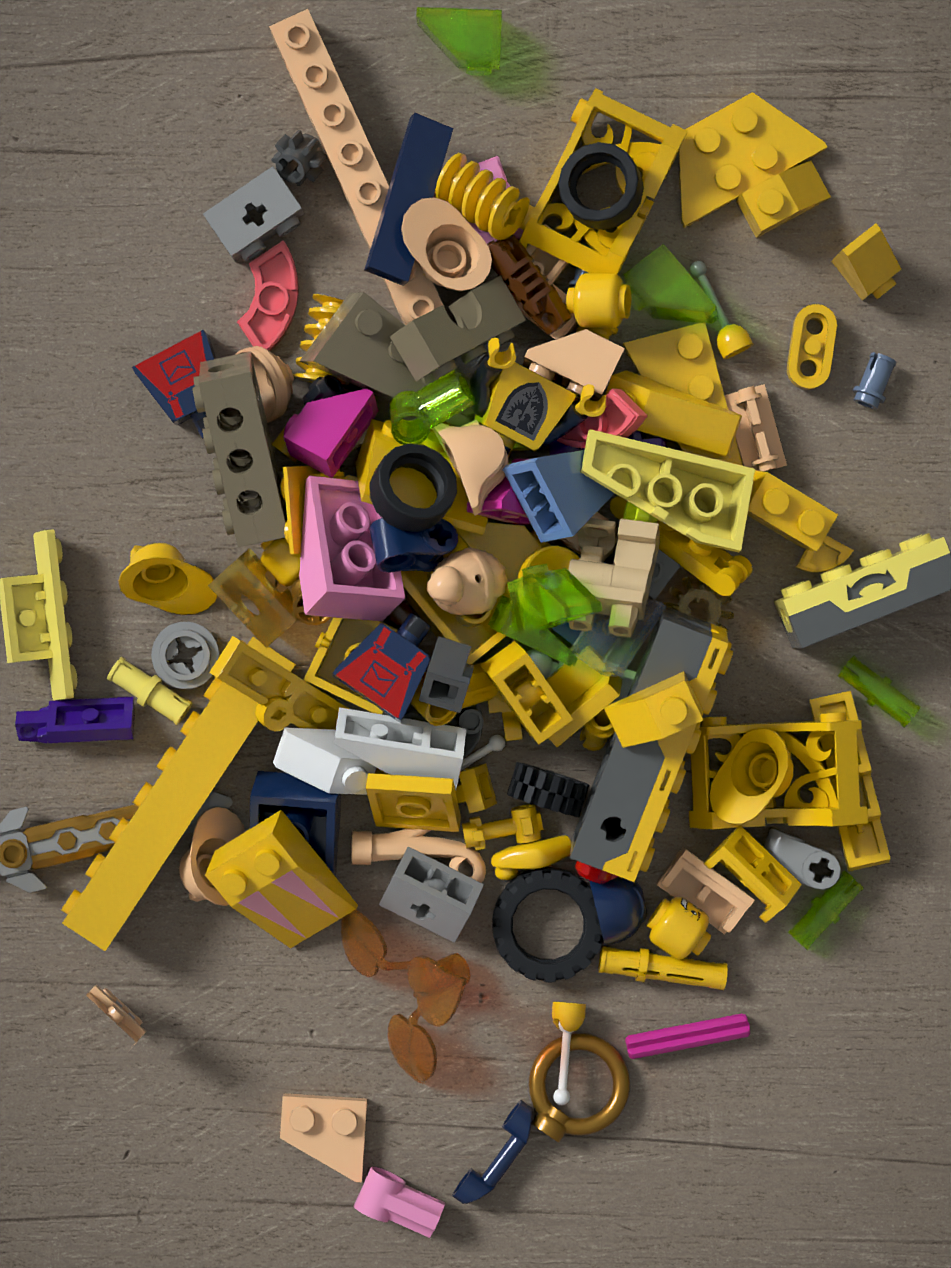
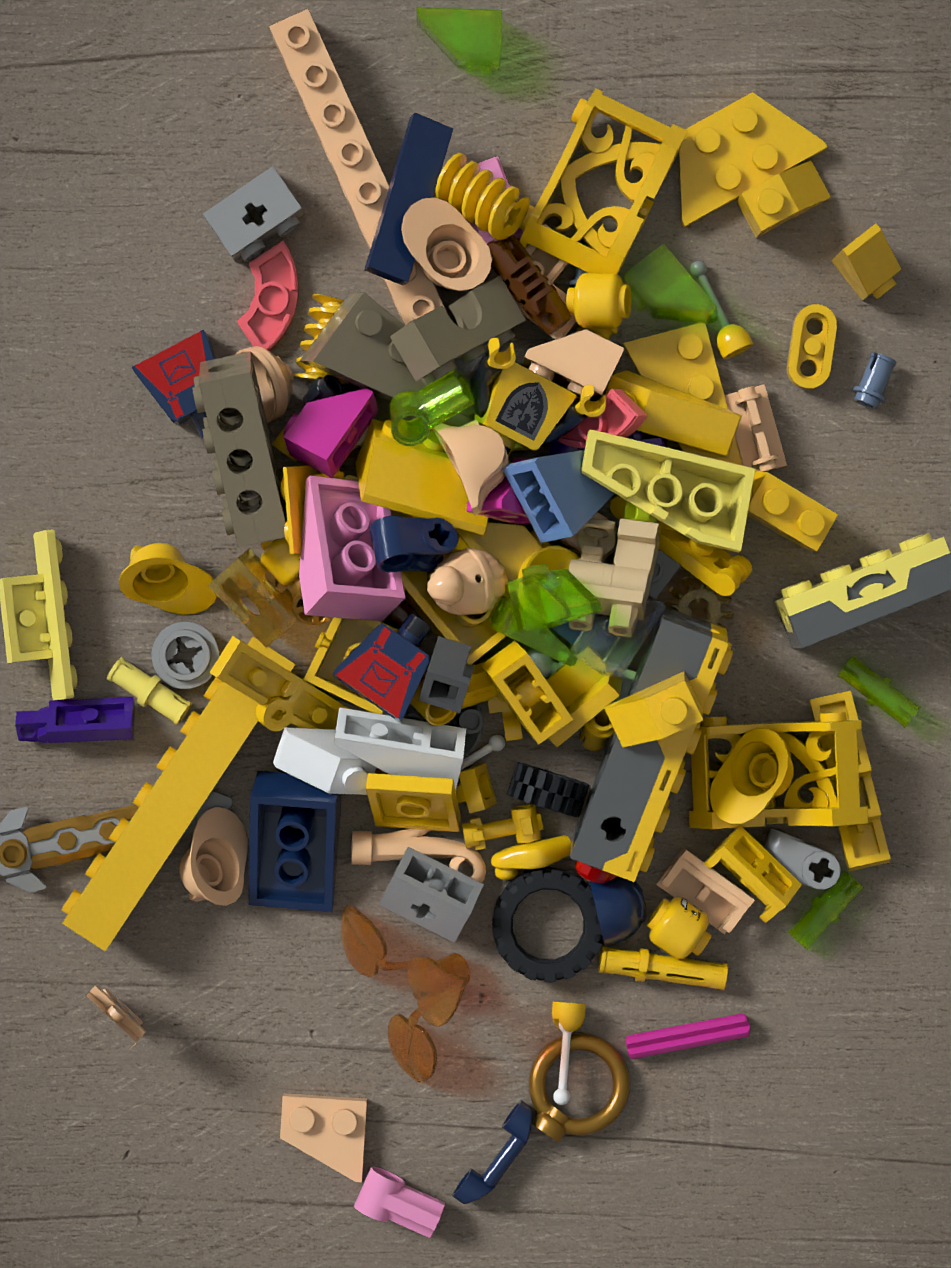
yellow slope [205,810,358,949] -> none
dark grey gear [271,130,327,186] -> none
black tyre [370,443,457,532] -> none
black tyre [558,142,644,230] -> none
yellow tile [795,535,854,573] -> none

